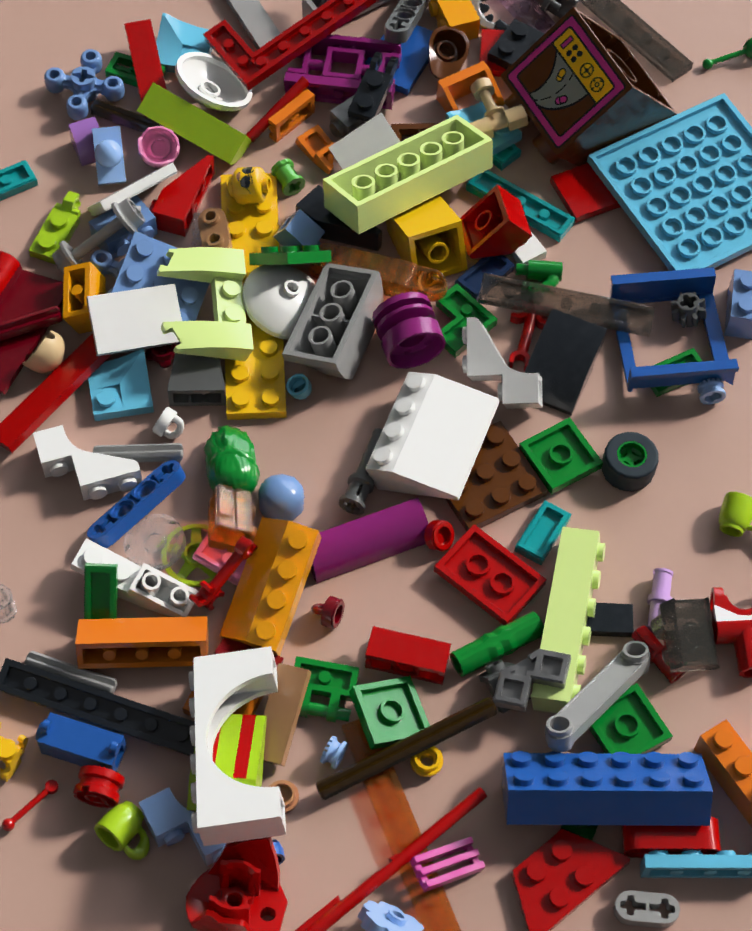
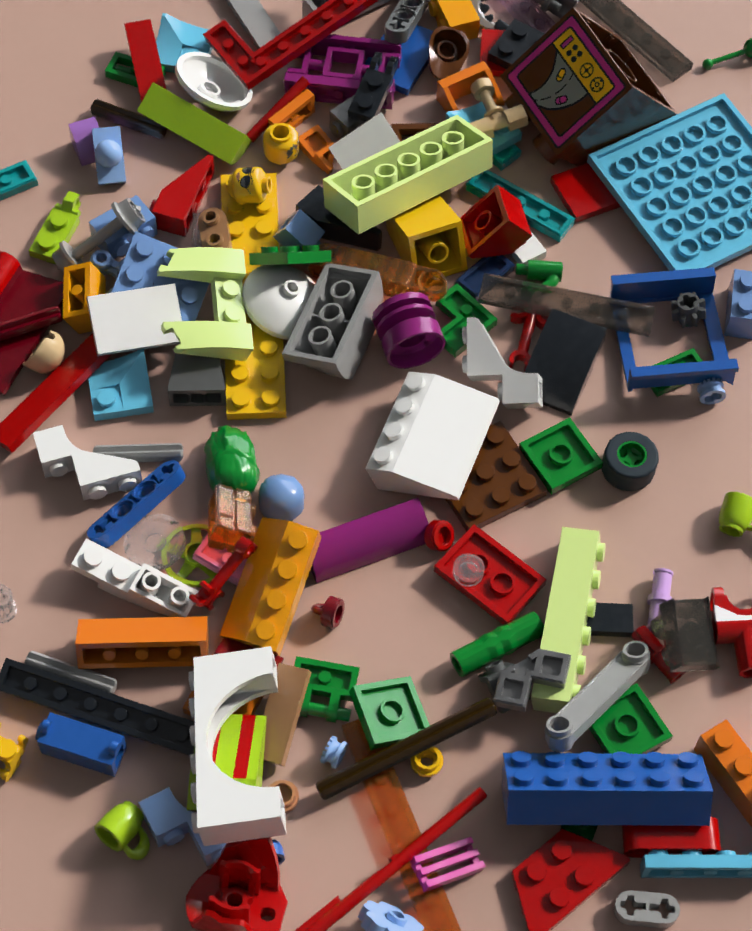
red hinge [2,779,59,831] -> none
medium blue gear [44,49,125,121] -> none
red wheel [73,765,125,808] -> none
green tile [84,563,118,619] -> none
white tile [87,162,177,217] -> none
bright pink hair [137,126,180,168] -> none
dark red plate [145,344,177,368] -> none
white tile [152,407,184,439] -> none
bright green bush [271,159,306,196] -> none
medium azure hinge [286,374,312,400] -> none
dark grey pin [339,428,383,515] -> none
red piece [365,626,451,685] -> none
teal tile [514,500,572,565] -> none
none -> yellow head [263,123,299,165]
none -> clear tile [453,553,485,587]

